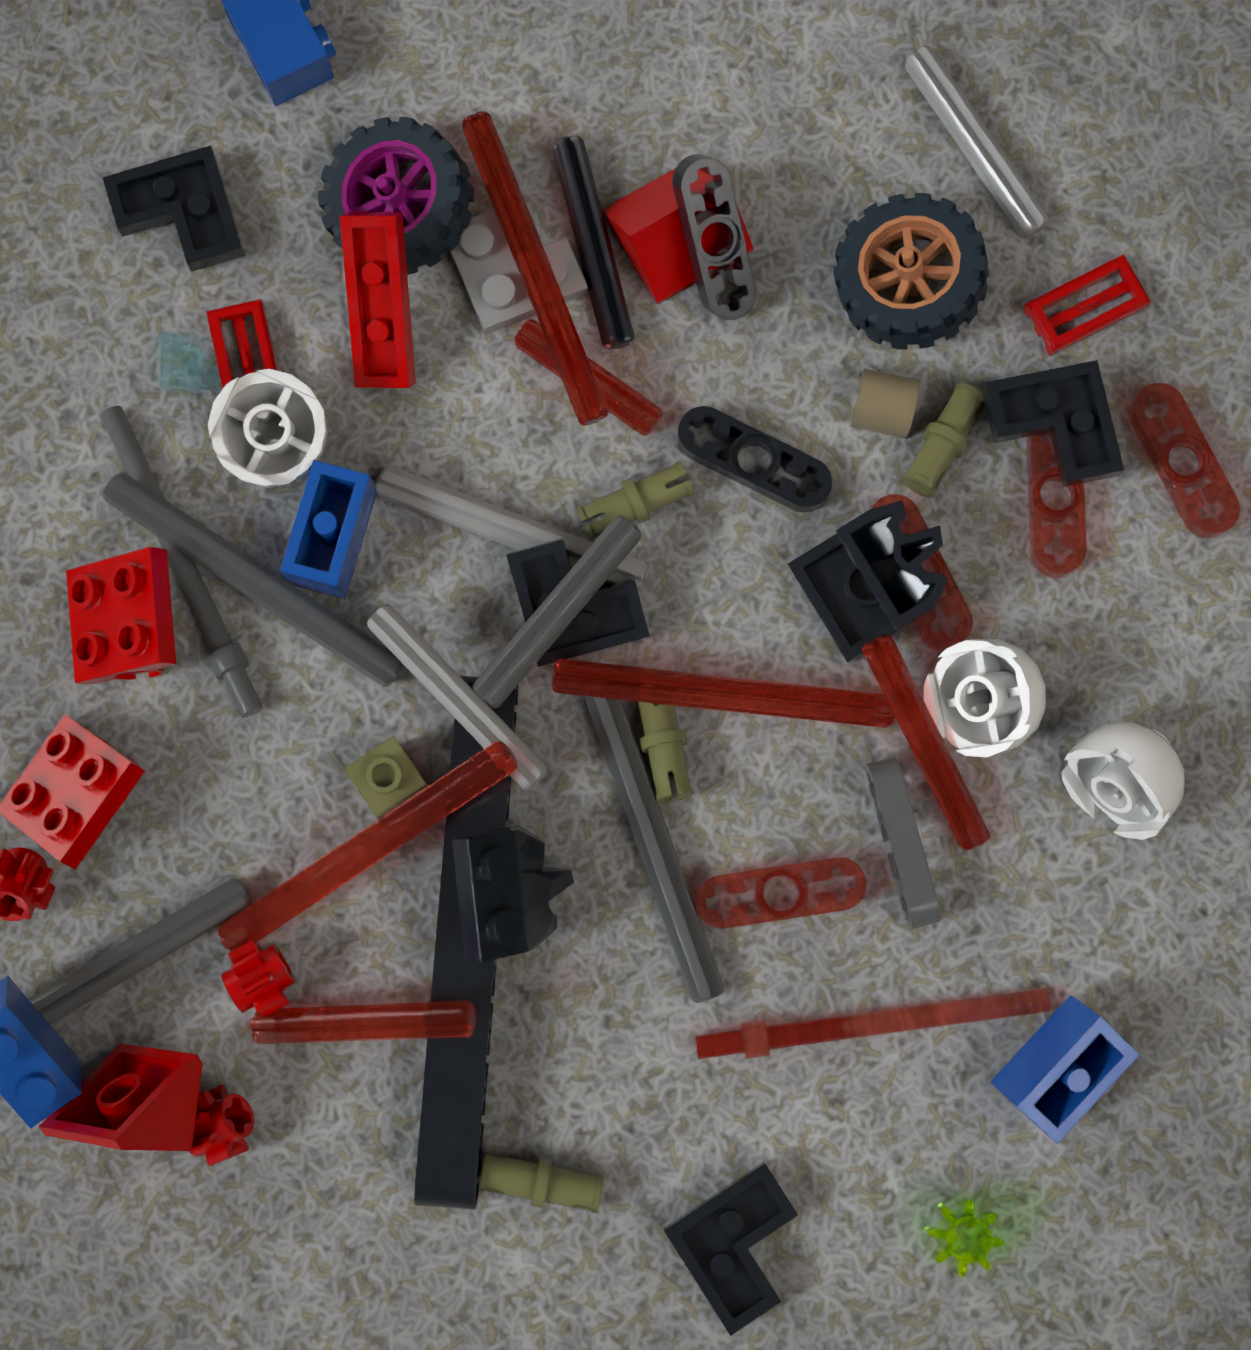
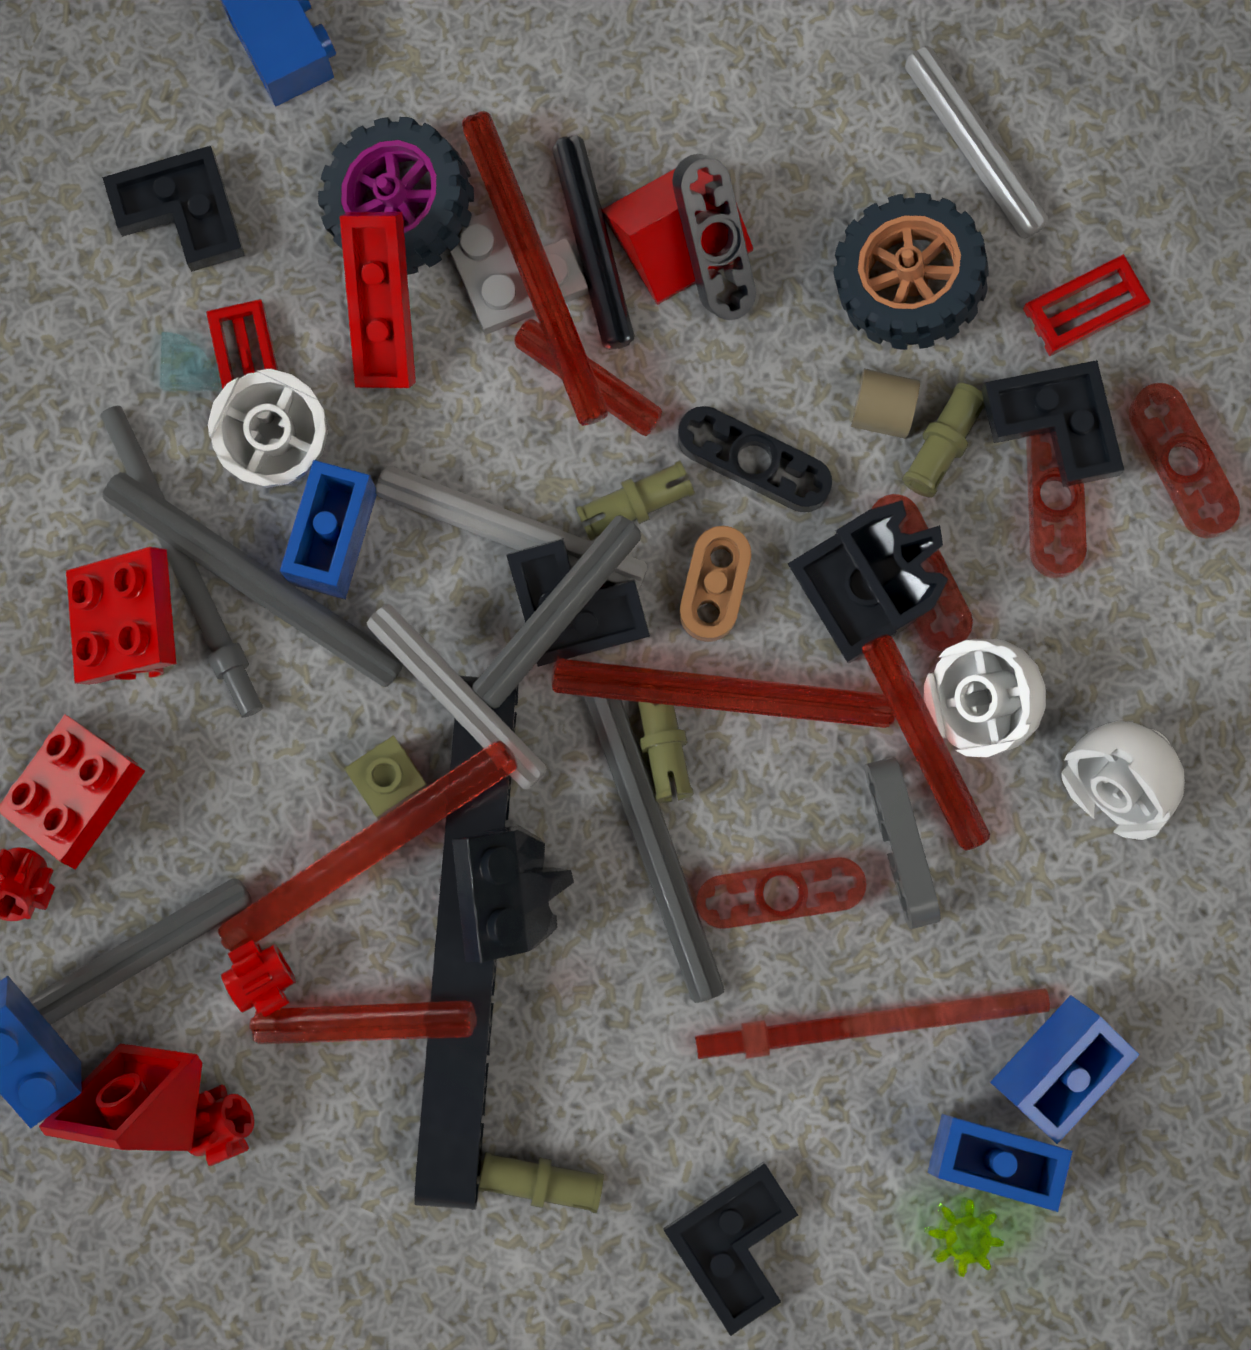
none -> medium nougat plate [680,526,751,642]
none -> blue brick [927,1114,1073,1212]

